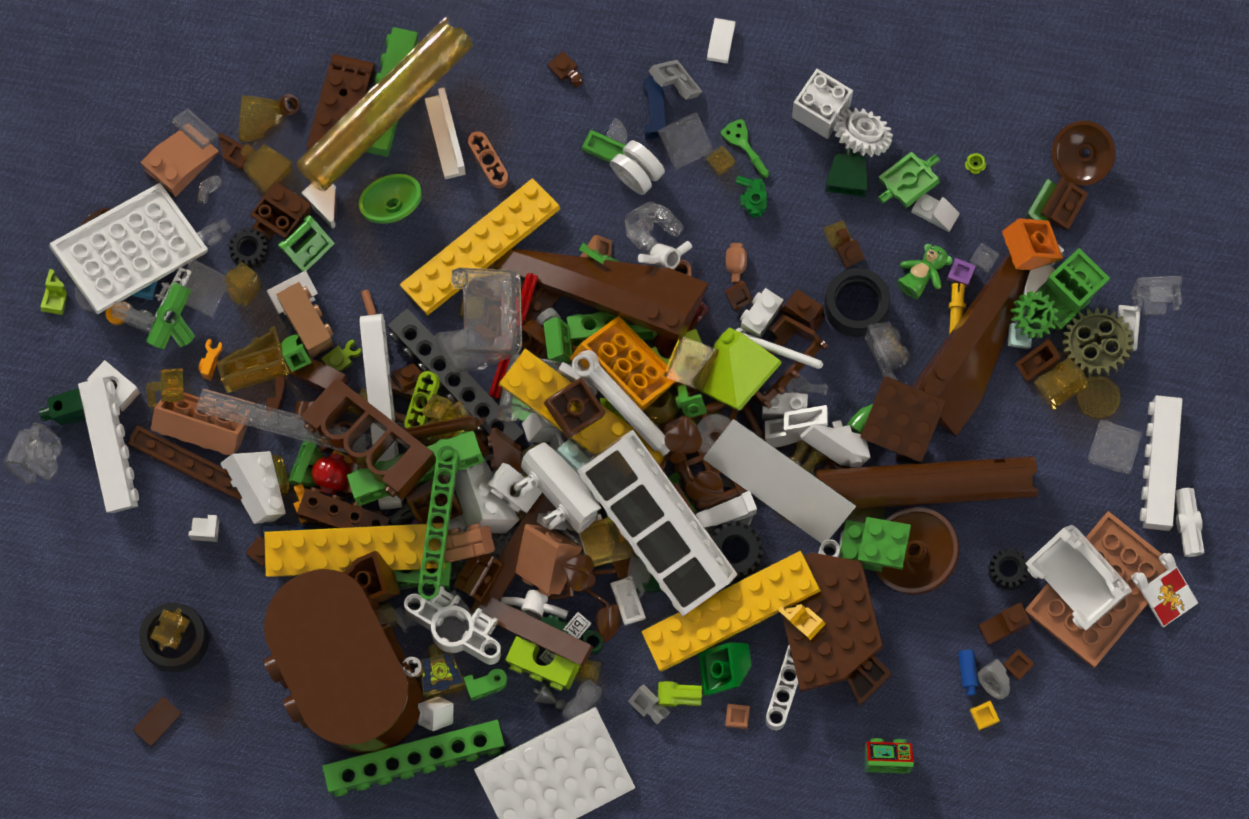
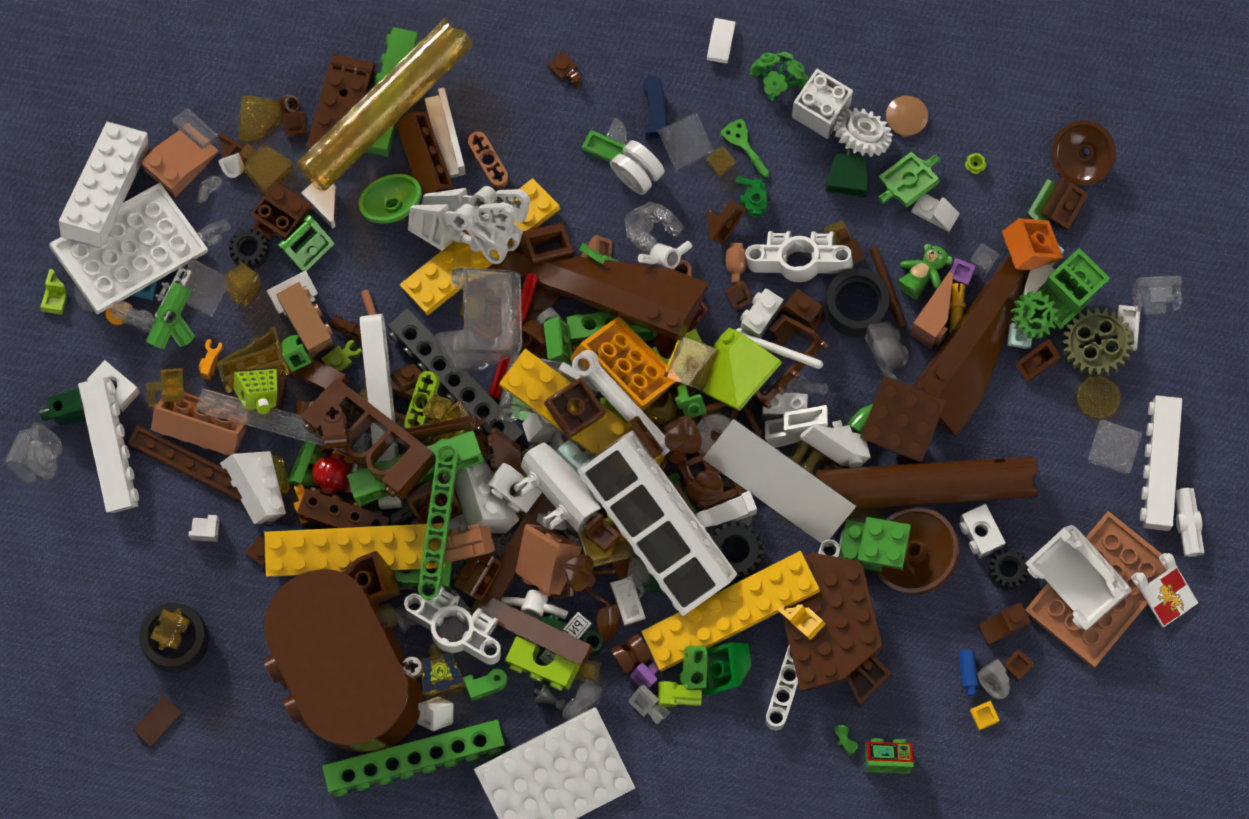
light grey plate [649,60,703,100] -> none
nougat tile [725,704,750,729] -> none
clear yellow brick [1034,358,1088,410] -> none
none -> white brick [59,122,149,248]
none -> white tile [218,153,244,178]
none -> lime torso [233,367,277,415]
none -> reddish brown plate [283,111,307,135]
none -> reddish brown piece [322,404,350,449]
none -> reddish brown pin [330,315,362,342]
none -> reddish brown brick [395,112,454,199]
none -> white piece [408,186,530,264]
none -> reddish brown tile [519,223,573,264]
none -> reddish brown bracket [584,513,621,553]
none -> reddish brown wheel [610,634,652,675]
none -> reddish brown slope [625,416,663,459]
none -> medium lavender tile [630,663,659,689]
none -> bright green leg [680,645,708,689]
none -> reddish brown slope [707,200,747,245]
none -> white piece [745,231,853,282]
none -> bright green plant [749,52,809,101]
none -> bright green piece [834,725,858,756]
none -> reddish brown bar [869,246,907,329]
none -> medium nougat dish [886,96,928,138]
none -> nougat slope [910,271,953,350]
none -> white brick [959,504,1005,559]

